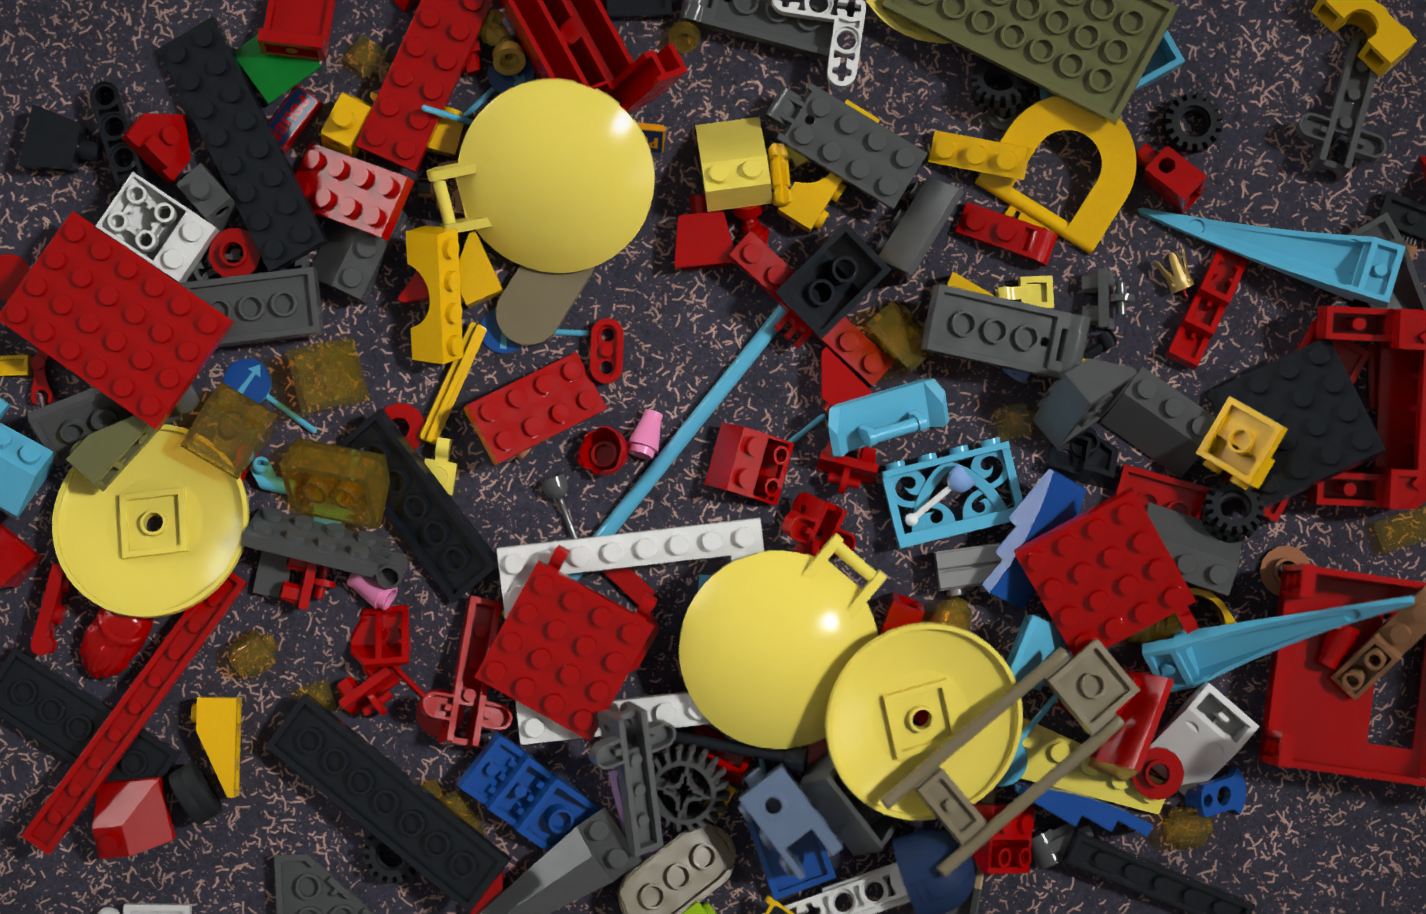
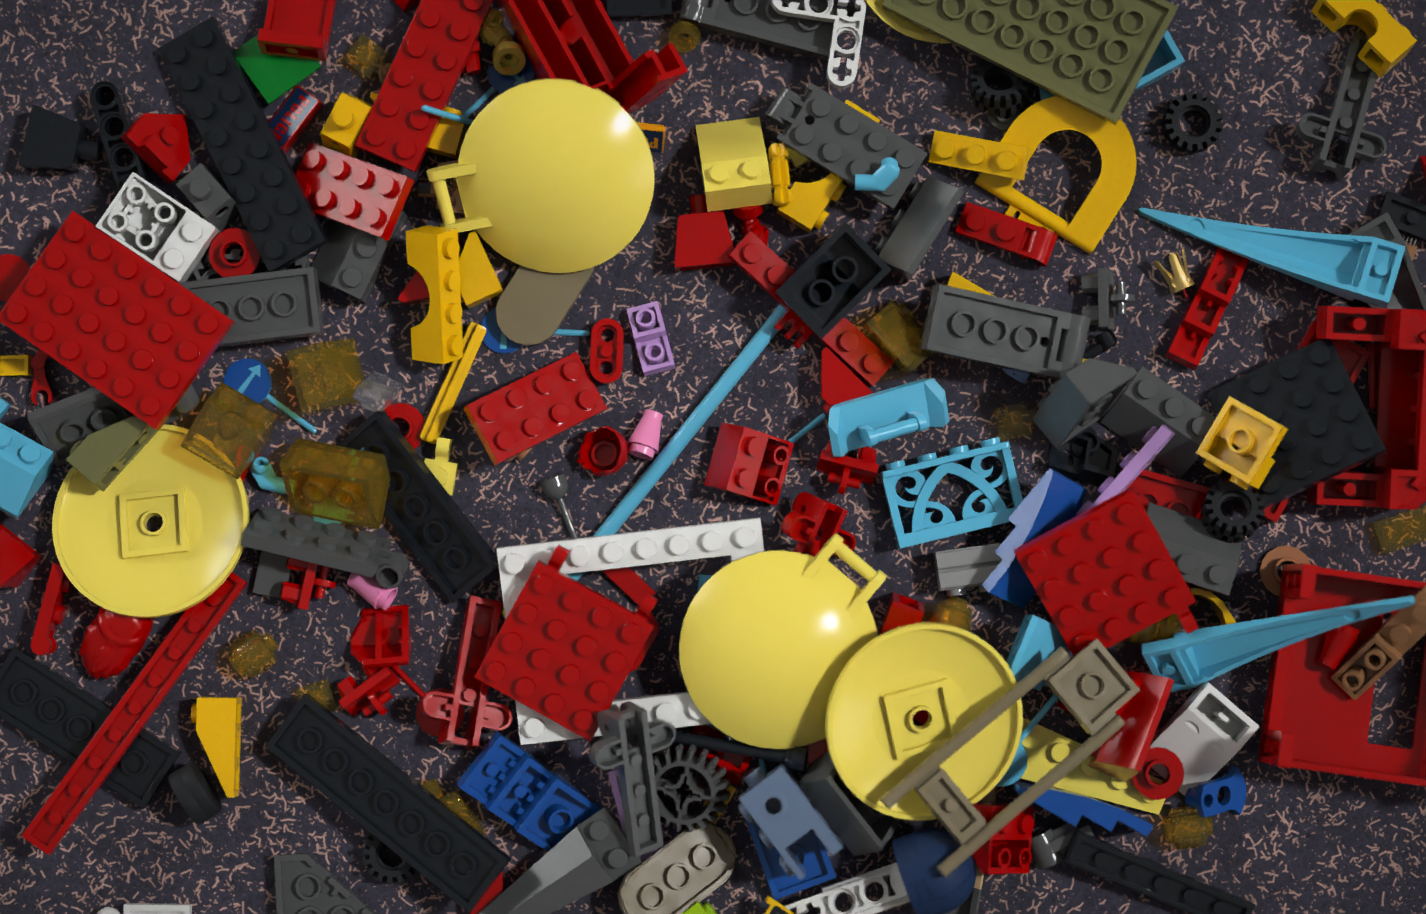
red slope [92,777,176,859] -> none
hinge [905,464,976,526] -> none
light yellow plate [995,275,1054,309] -> none
red torso [1136,143,1207,215] -> none
none -> clear plate [352,371,404,412]
none -> lavender slope [626,301,675,377]
none -> medium azure arm [854,157,900,191]
none -> lavender plate [1076,425,1175,516]

